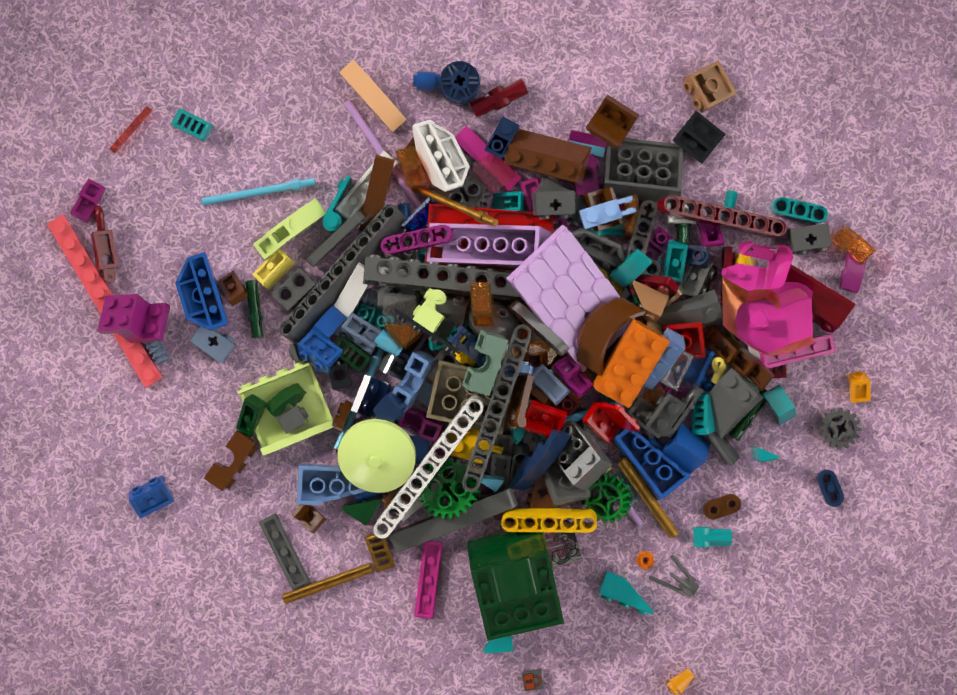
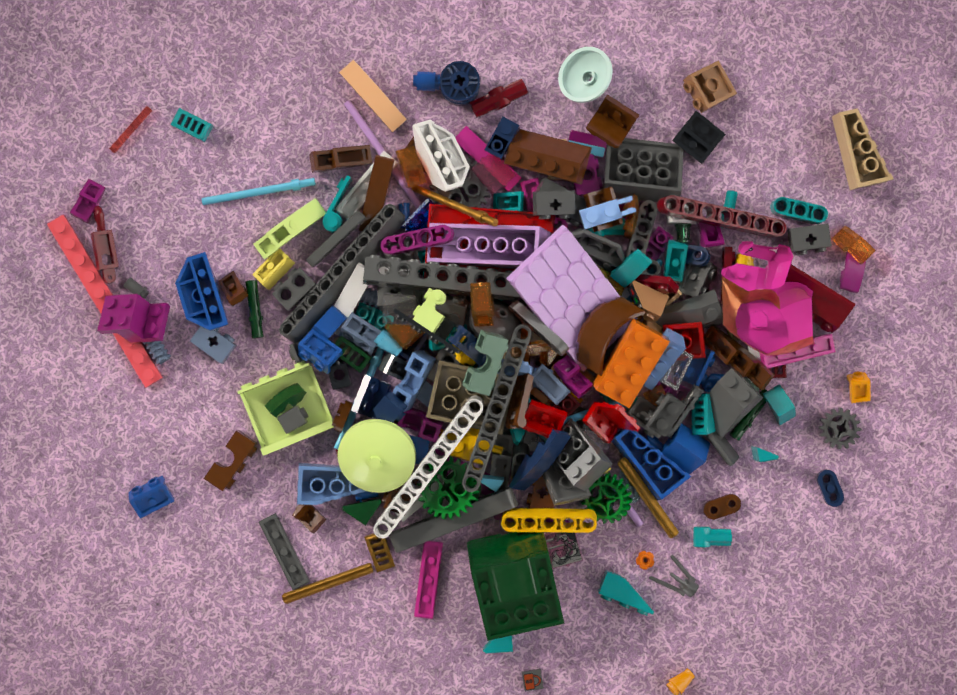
dark green slope [236,394,267,438] -> none
light yellow arm [710,357,726,384] -> none
none -> dark grey pin [124,277,149,299]
none -> reddish brown slope [309,145,372,173]
none -> light aqua dish [558,47,613,103]
none -> tan wedge [832,108,894,190]

